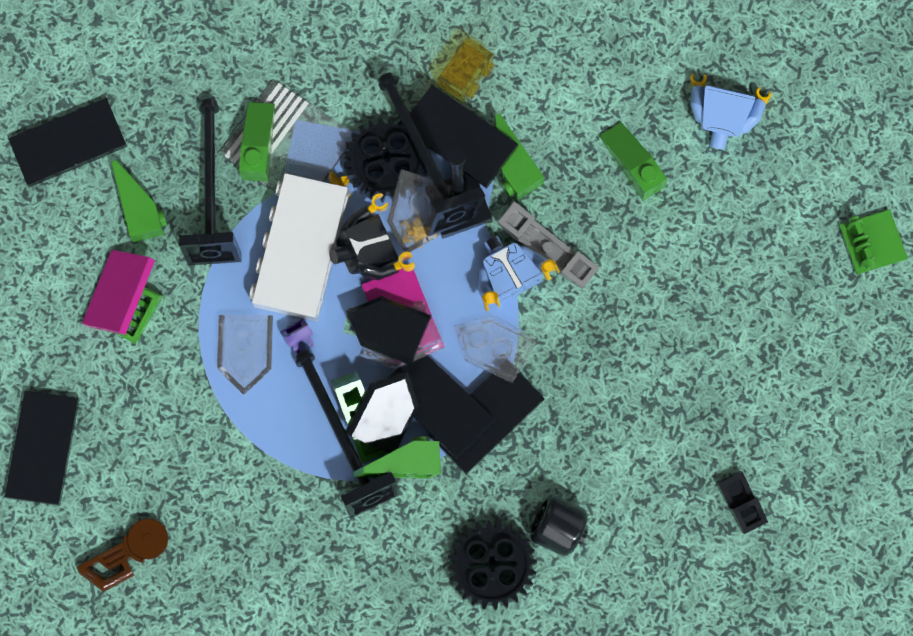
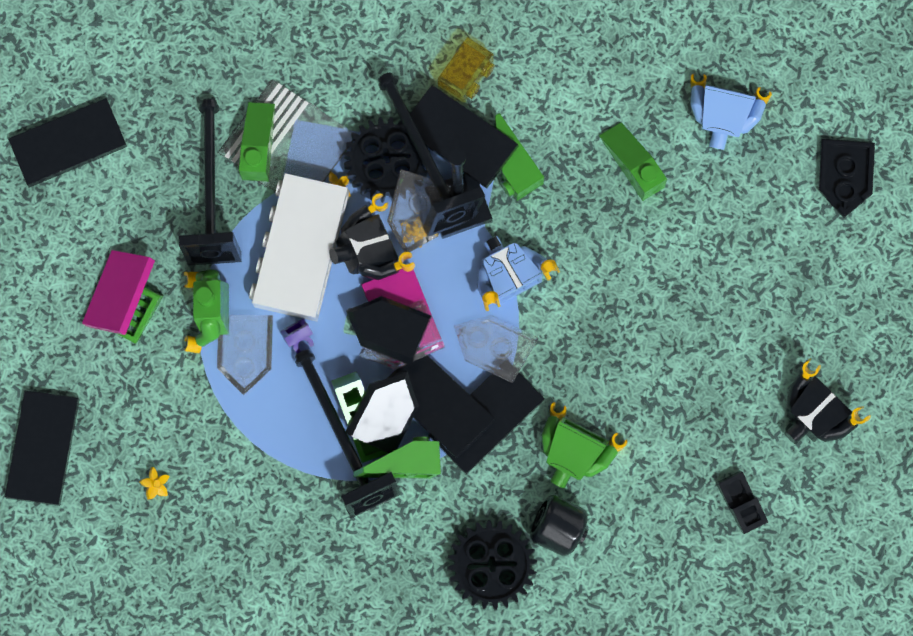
reddish brown piece [76,518,169,592] -> none
bright green slope [111,160,167,243] -> none
light grey slope [498,201,599,289] -> none
bright green hinge [839,209,908,275] -> none
none -> yellow plant [139,467,169,500]
none -> bright green torso [184,269,229,353]
none -> bright green torso [541,402,627,488]
none -> black torso [784,358,871,444]
none -> black tile [819,139,875,218]

